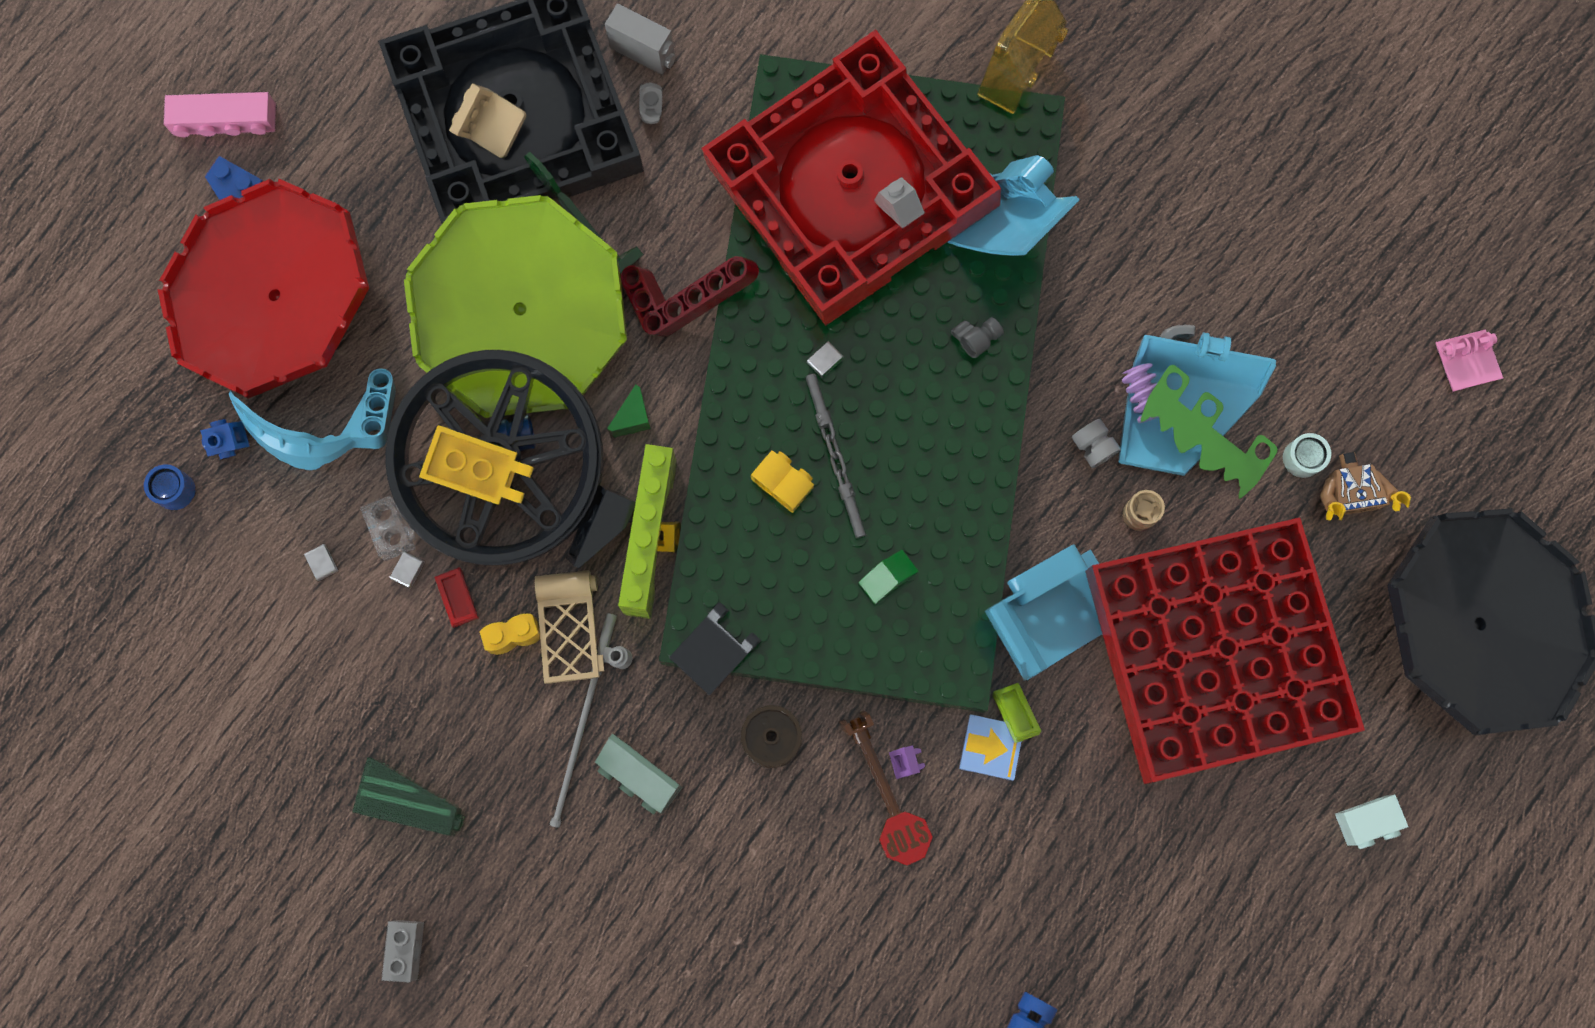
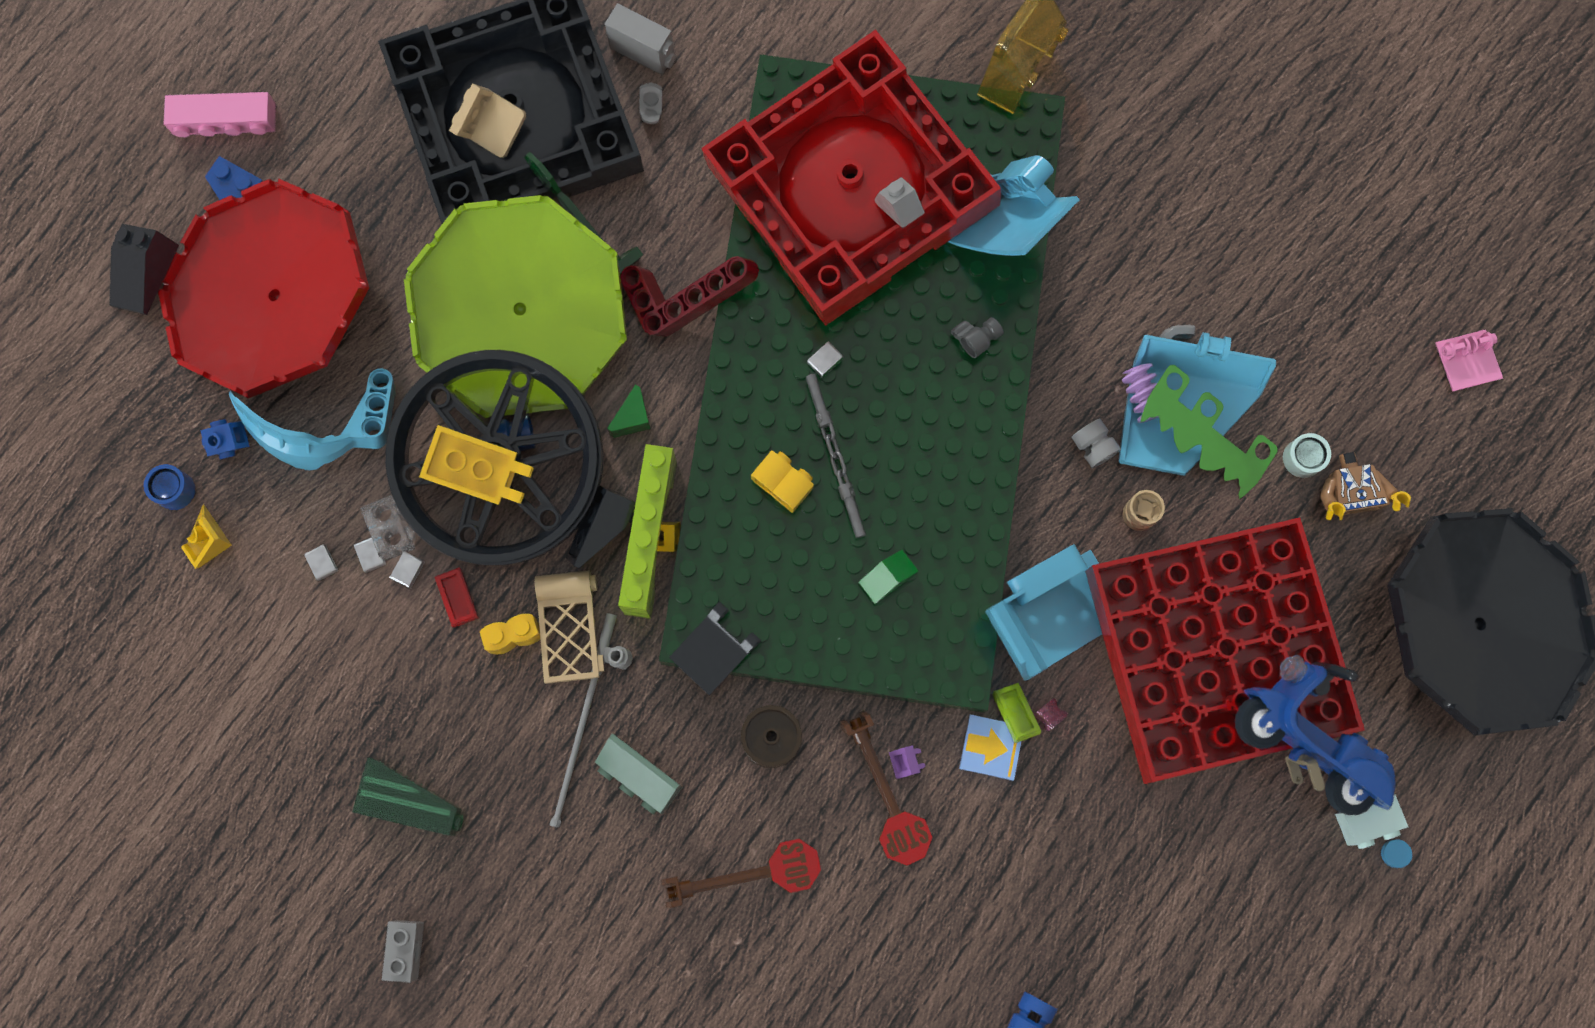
none -> black slope [109,224,179,315]
none -> yellow slope [181,503,232,569]
none -> flat silver piece [354,536,386,573]
none -> reddish brown piece [661,839,821,908]
none -> clear pink wheel [1034,698,1068,732]
none -> blue piece [1235,655,1395,815]
none -> dark azure tile [1381,840,1412,868]

